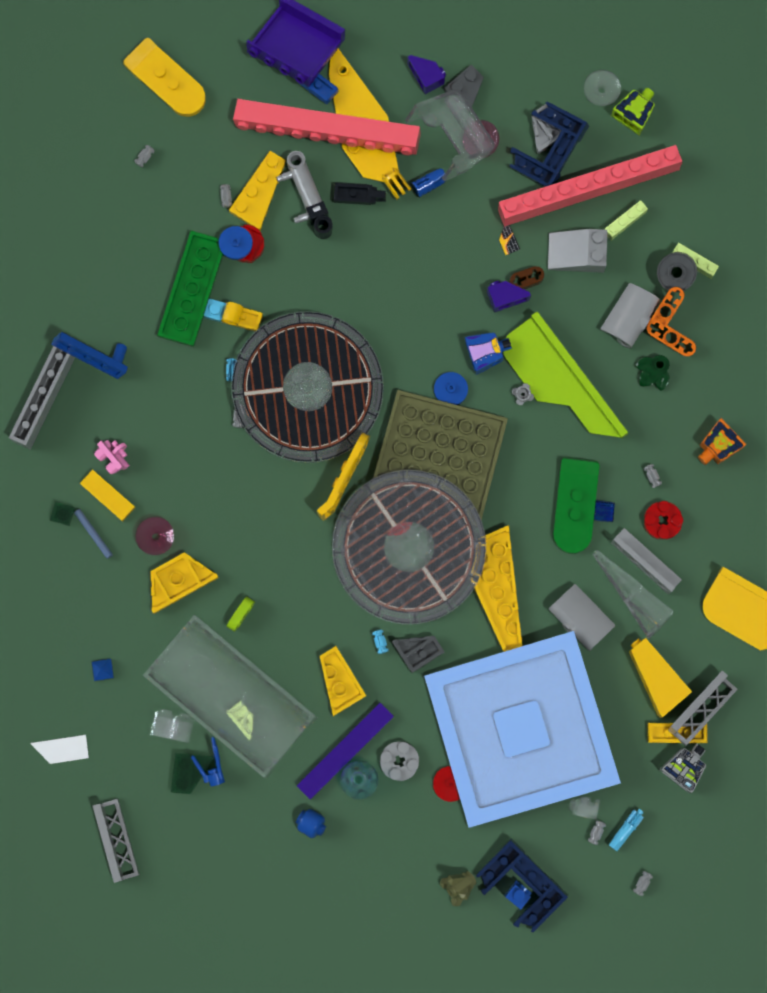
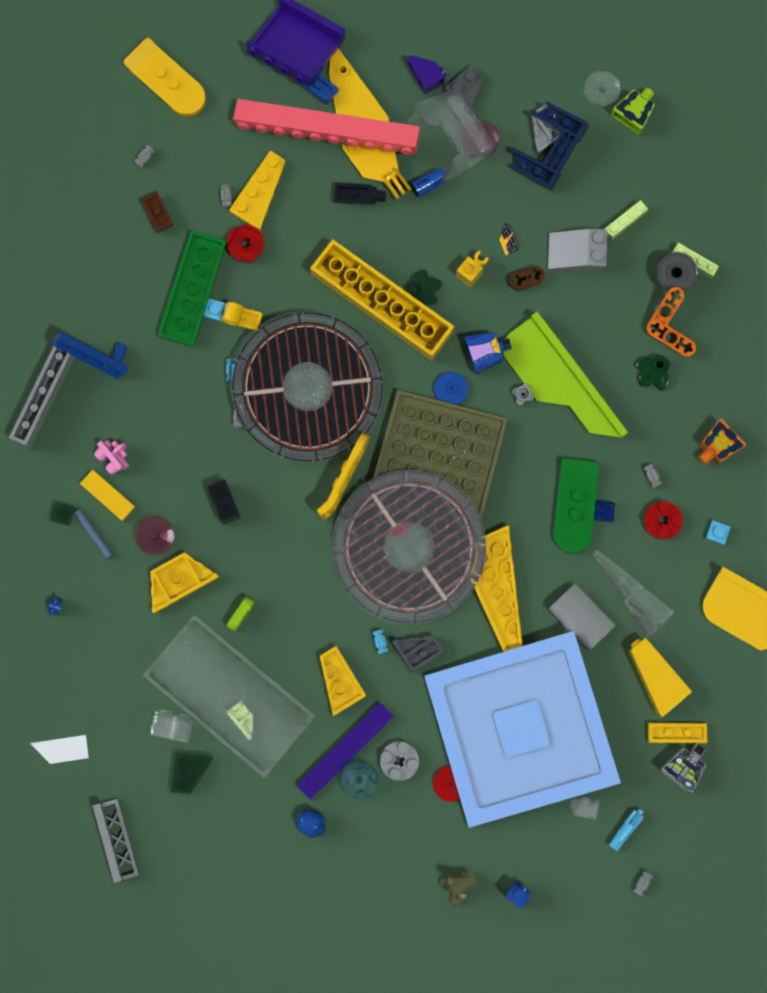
blue slope [92,659,114,681] -> none
blue plant [191,737,225,786] -> none
blue piece [219,226,253,260] -> none
light grey piece [276,151,333,239] -> none
dark blue wedge [476,838,568,932] -> none
dark purple slope [487,281,531,313] -> none
coral brick [498,145,683,227] -> none
light grey piece [588,820,606,845] -> none
light grey panel [600,283,661,349] -> none
light grey fence [611,528,682,594] -> none
light grey fence [668,671,738,746] -> none
none -> blue plate [47,596,63,615]
none -> reddish brown plate [141,191,174,233]
none -> black brick [207,479,241,525]
none -> yellow brick [310,239,455,362]
none -> clear green plate [407,270,442,305]
none -> yellow brick [456,251,489,288]
none -> medium azure plate [705,520,731,546]

